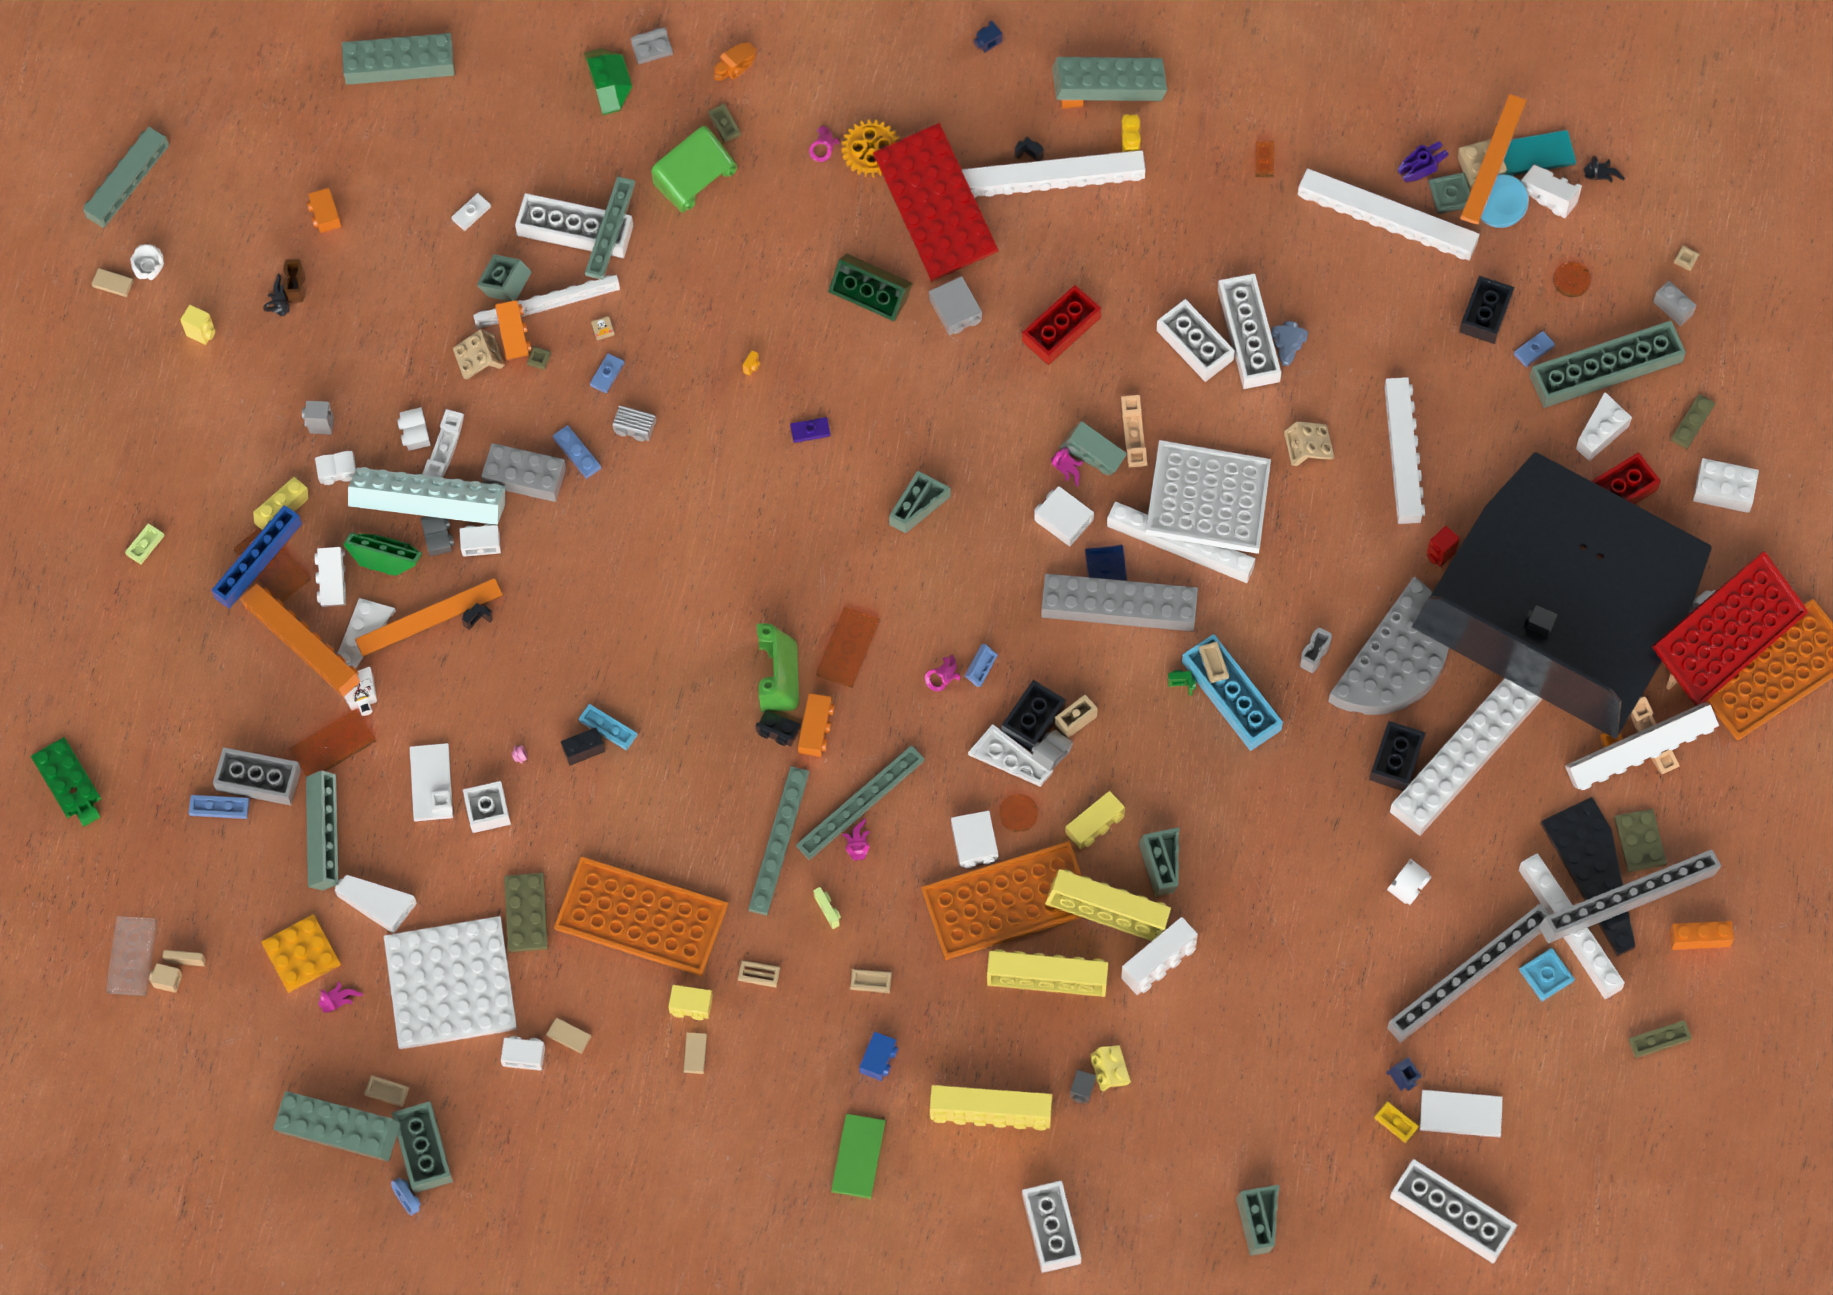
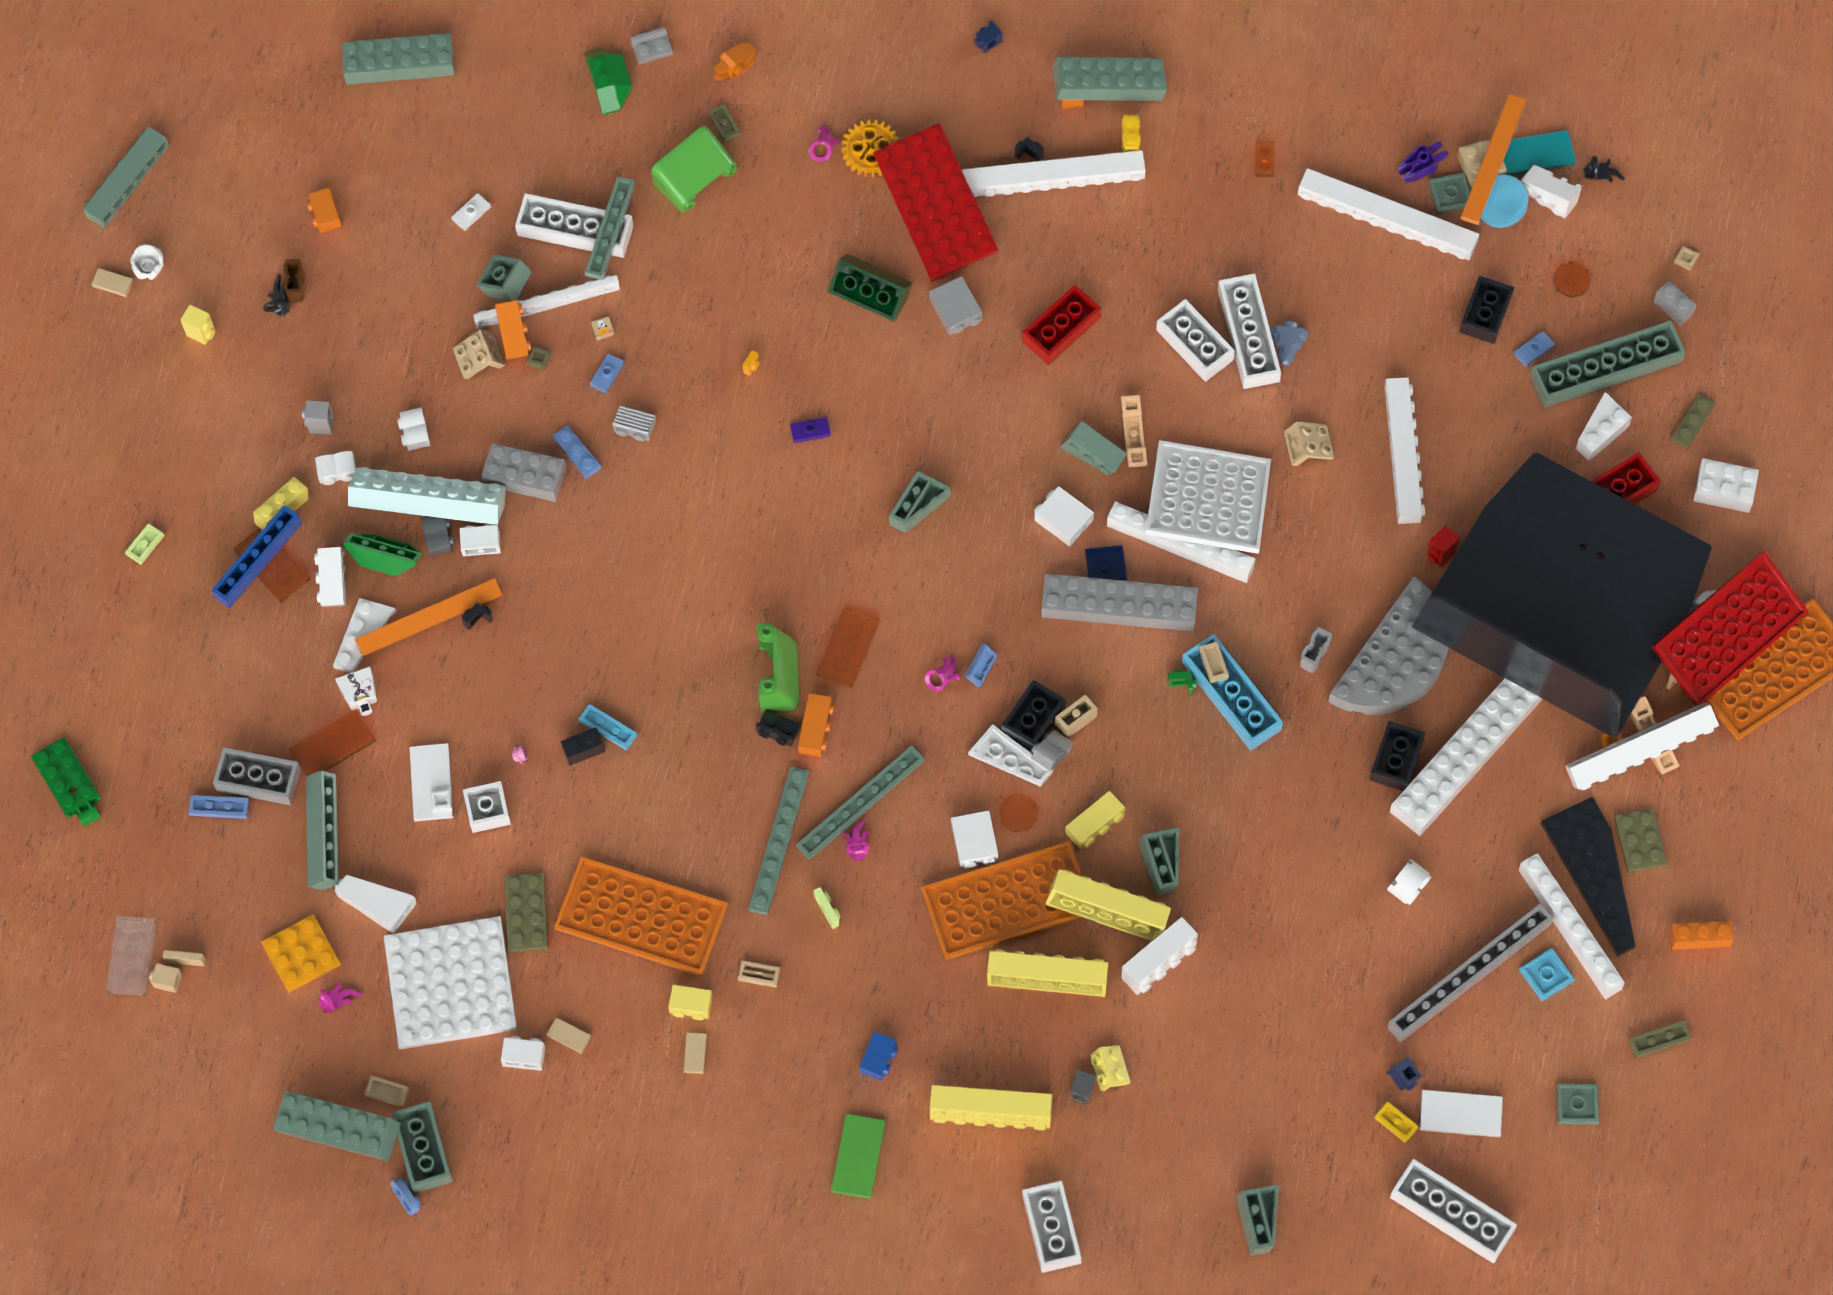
orange brick [240,584,360,697] -> none
white slope [422,409,464,477] -> none
tan tile [850,969,892,993] -> none
dark pink piece [1051,447,1083,487] -> none
dark grey brick [1525,605,1558,638] -> none
light grey brick [1539,849,1721,943] -> none
none -> sand green tile [1556,1083,1599,1125]

